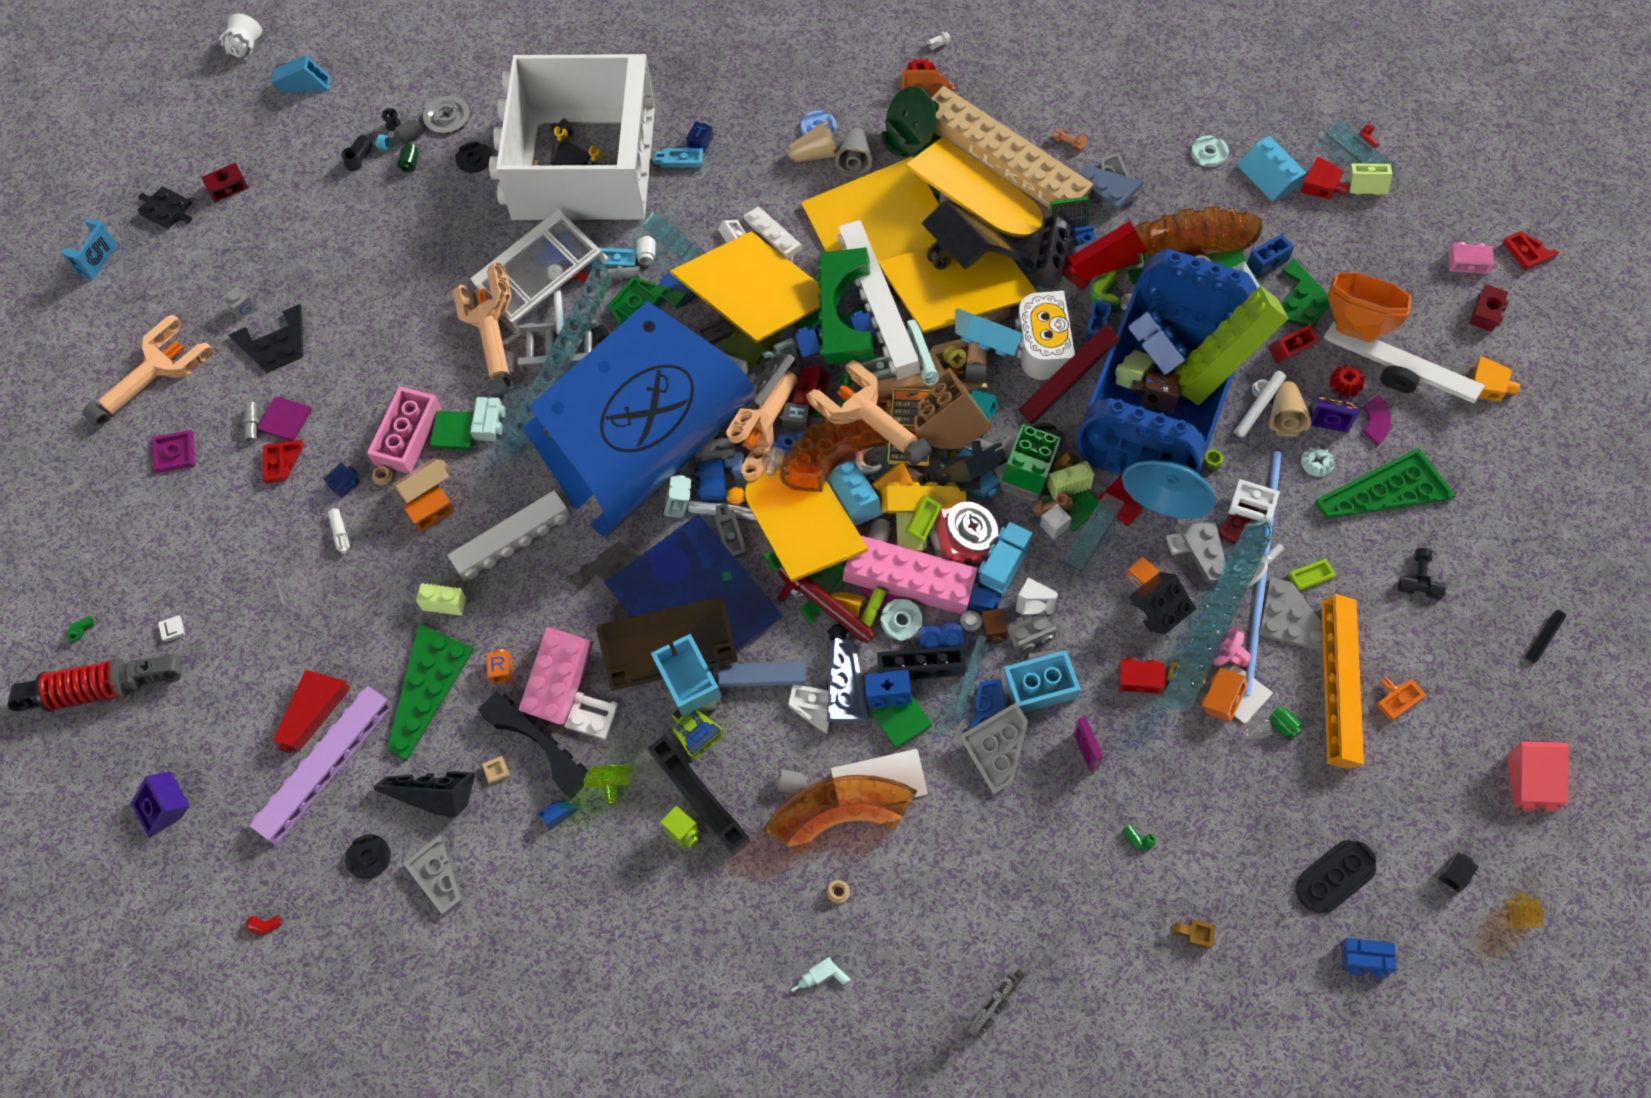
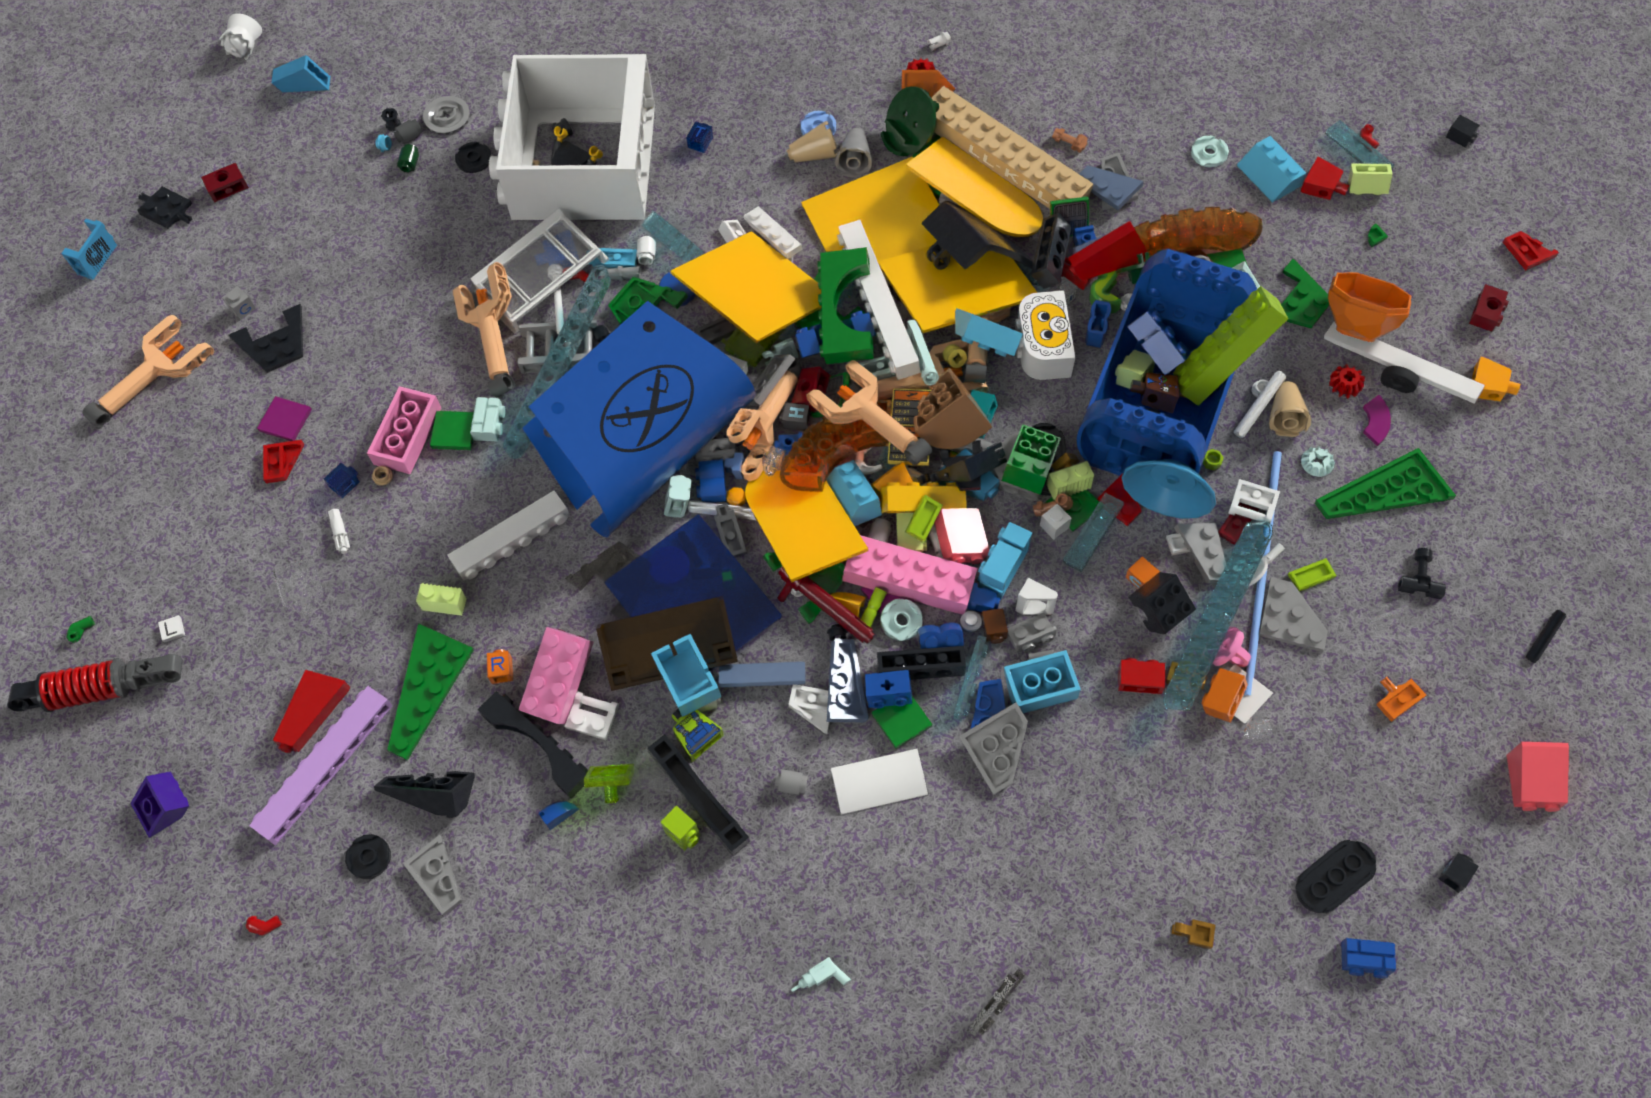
magenta tile [152,430,195,474] -> none
light grey pin [242,402,259,443] -> none
black piece [341,135,373,171] -> none
tan brick [392,458,449,503] -> none
orange brick [403,485,455,533] -> none
tan tile [482,756,510,785] -> none
medium azure hinge [653,148,703,168] -> none
clear orange brick [762,775,917,854] -> none
tan plate [827,880,850,904] -> none
gear [946,502,998,552] -> none
dark red tile [1018,324,1121,425] -> none
magenta tile [1073,716,1103,772] -> none
green arm [1122,825,1156,850] -> none
blue brick [1247,234,1294,278] -> none
red brick [1268,324,1320,364] -> none
green brick [1269,706,1302,739] -> none
dark purple slope [1309,396,1359,433] -> none
light orange brick [1321,594,1364,769] -> none
bright pink brick [1448,242,1494,274] -> none
clear yellow brick [1505,894,1544,928] -> none
none -> green tile [1368,224,1388,247]
none -> black brick [1446,115,1480,148]

